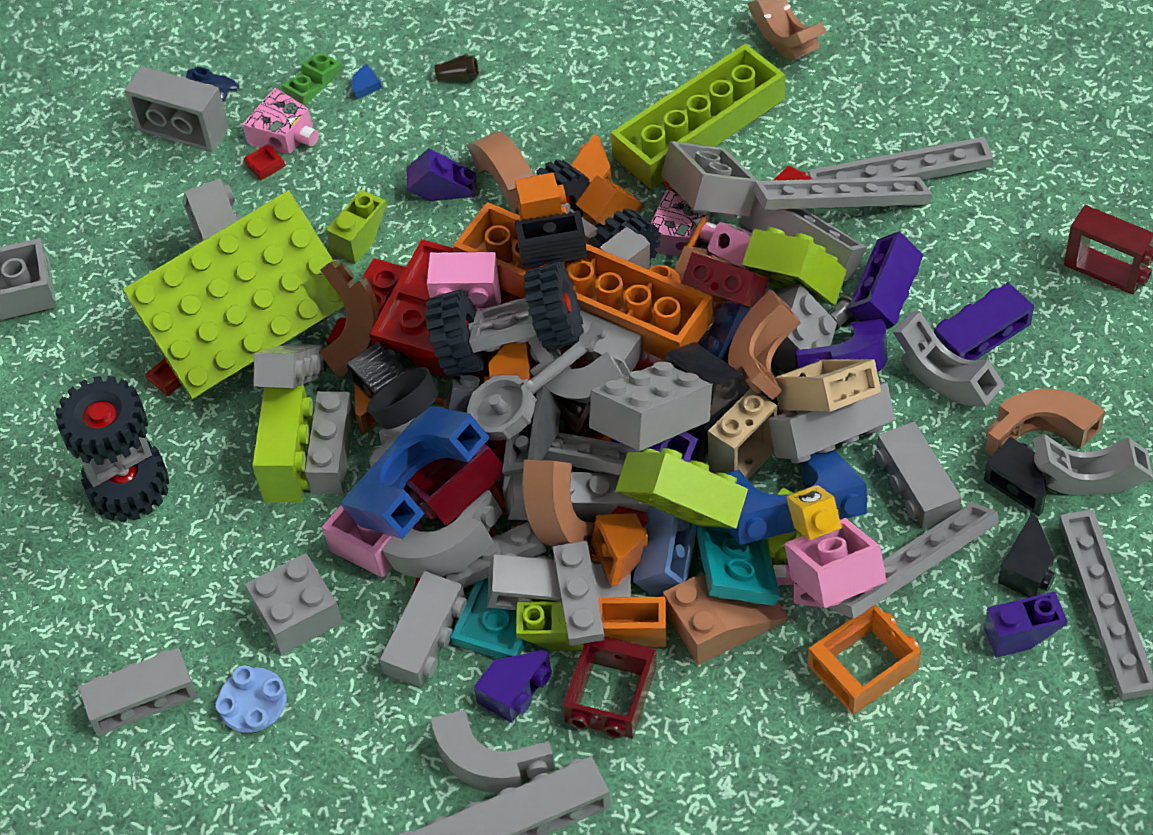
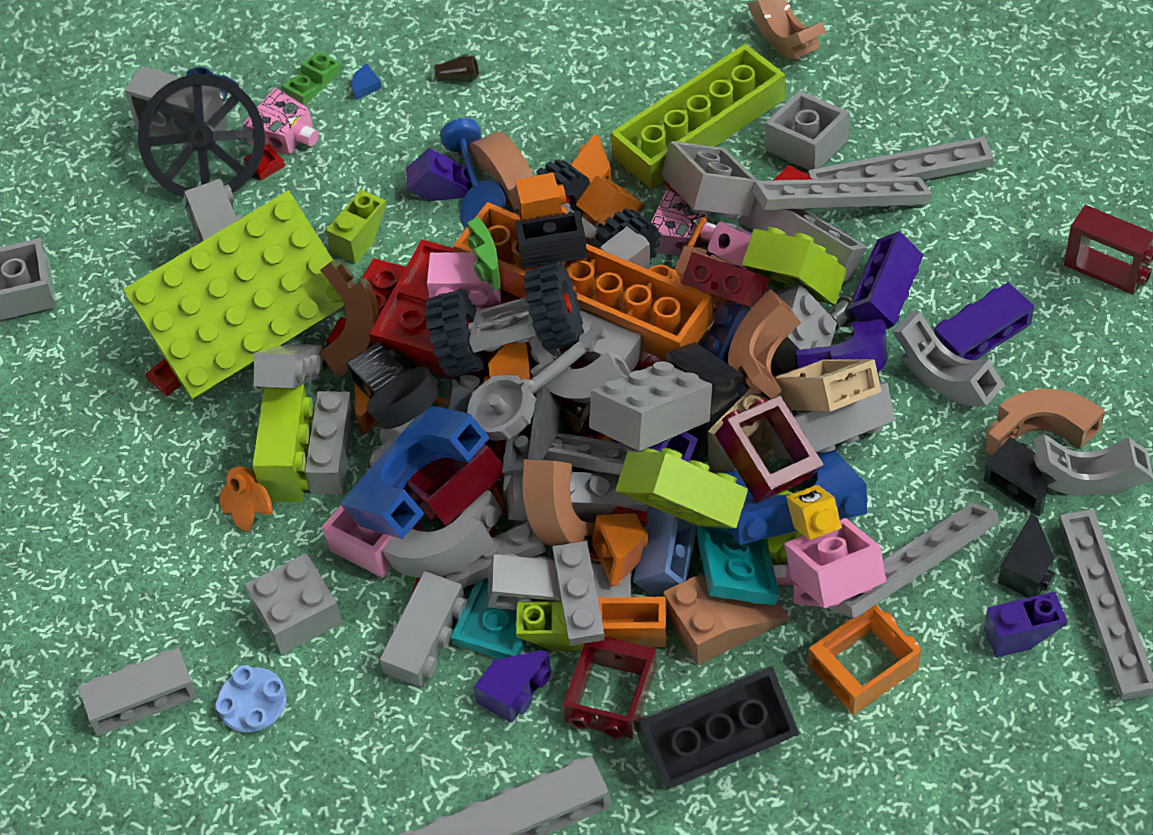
black plate [56,376,170,522] -> none
light grey arch [430,710,555,793] -> none
light grey brick [874,421,962,530] -> none
none -> black wheel [138,74,265,198]
none -> orange plate [220,466,273,532]
none -> blue piece [439,118,506,227]
none -> bright green slope [467,217,500,291]
none -> black brick [632,666,800,791]
none -> dark red window [714,396,824,504]
none -> light grey brick [765,90,850,170]

